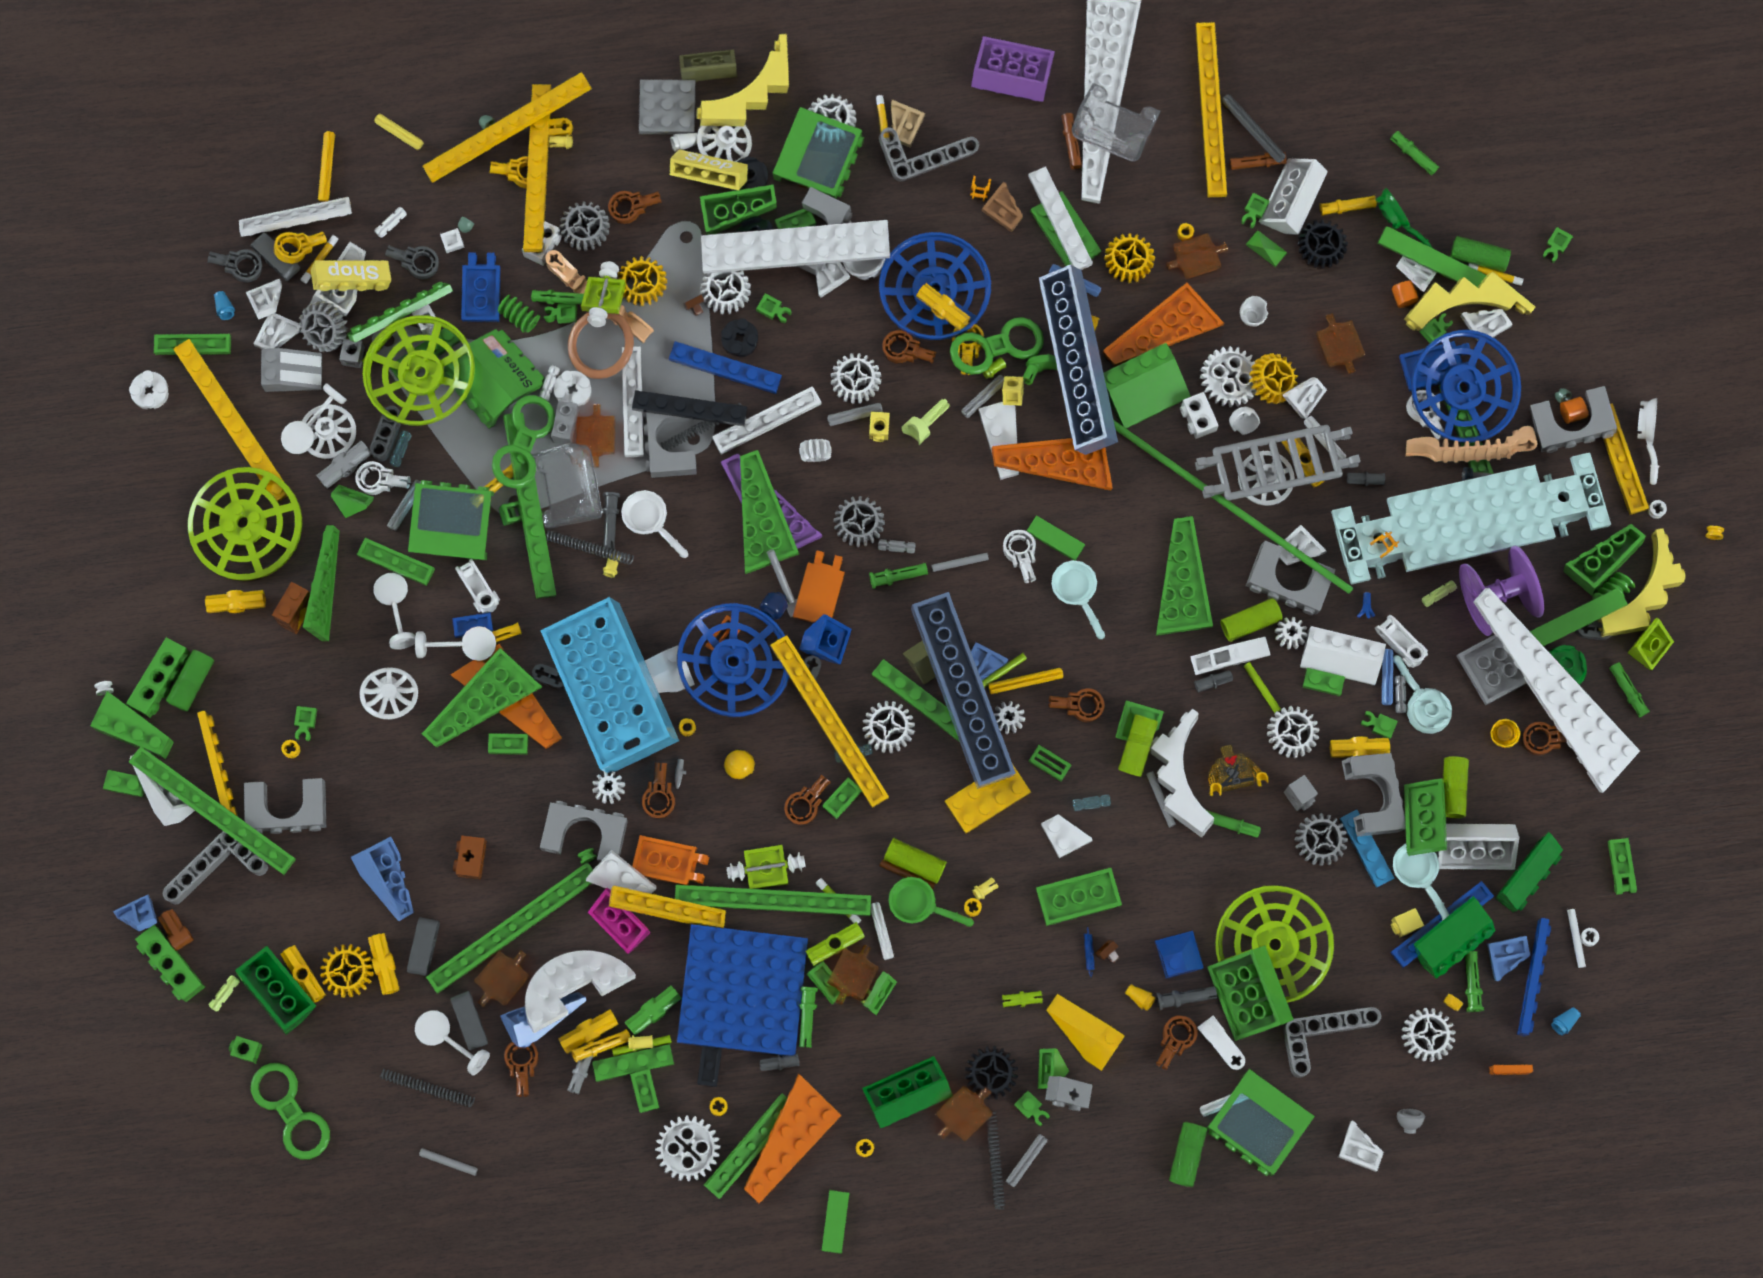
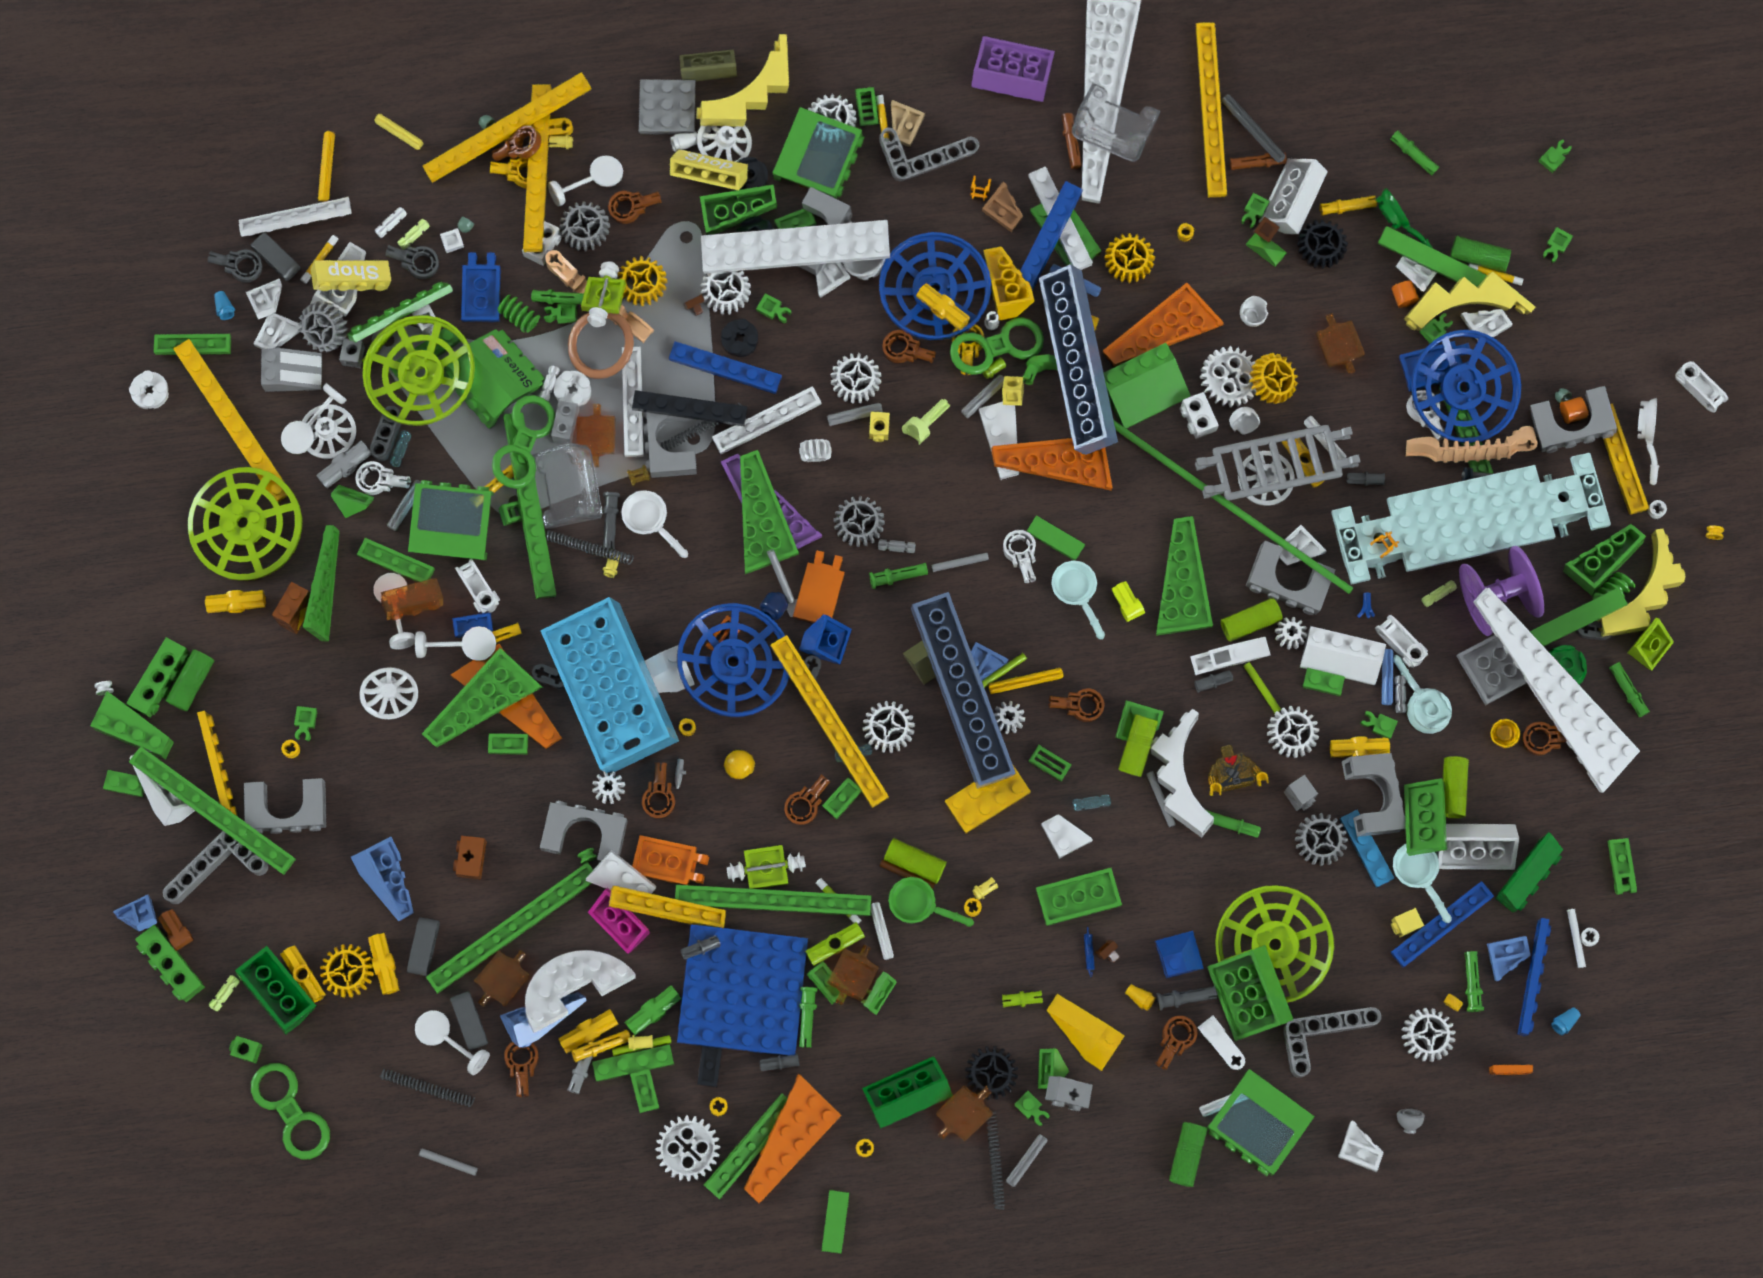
yellow pin [274,232,327,264] -> none
bright green plate [872,659,960,742] -> none
clear orange plate [1166,233,1228,279] -> none
white wing [1283,377,1327,419] -> none
green slope [1413,896,1496,979] -> none
none -> clear orange brick [381,578,443,620]
none -> yellowish green axle [398,219,429,250]
none -> dark orange pin [492,125,541,162]
none -> white piece [548,156,623,207]
none -> clear yellow bush [627,464,650,487]
none -> dark grey axle [681,935,721,959]
none -> bright green slope [855,87,878,126]
none -> yellow wedge [983,246,1034,320]
none -> white pin [984,311,999,330]
none -> blue plate [1020,181,1083,291]
none -> neon yellow piece [1112,581,1145,622]
none -> reddish brown tile [1254,216,1280,242]
none -> bright green plate [1538,140,1572,173]
none -> white piece [1675,361,1728,413]

